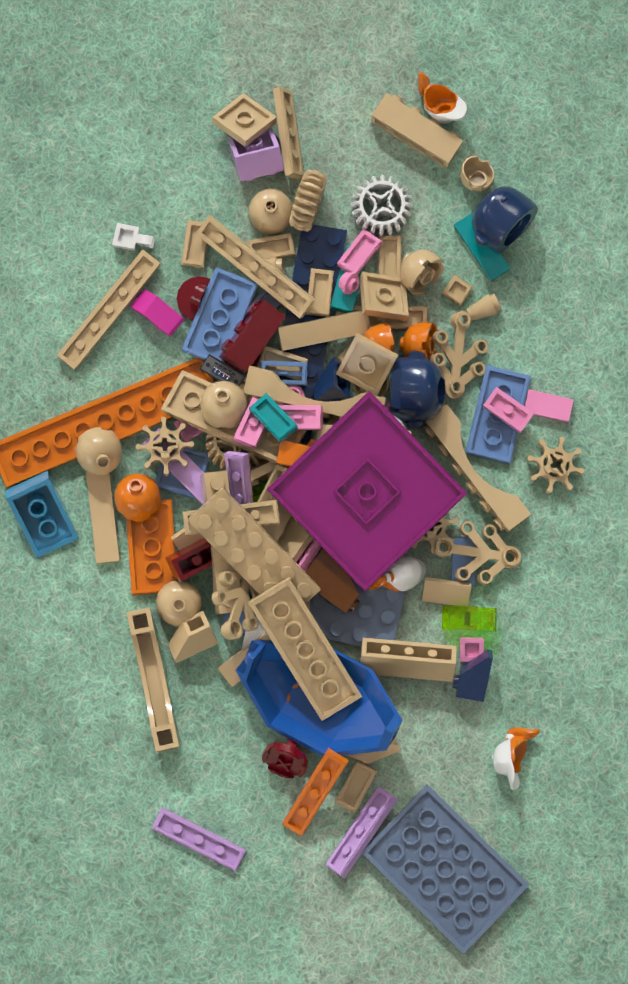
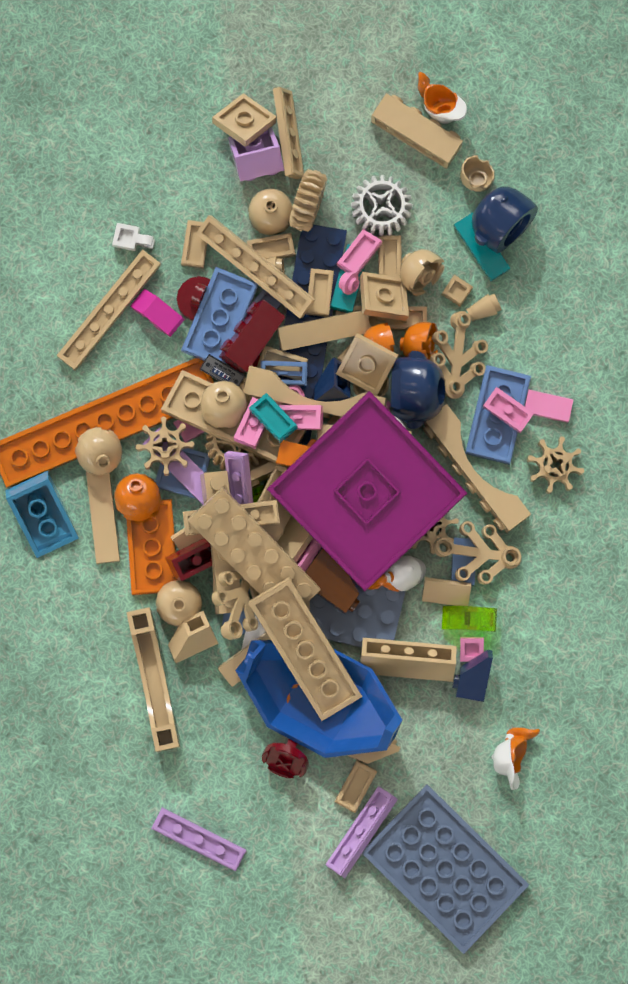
orange tile [282,748,349,837] -> none

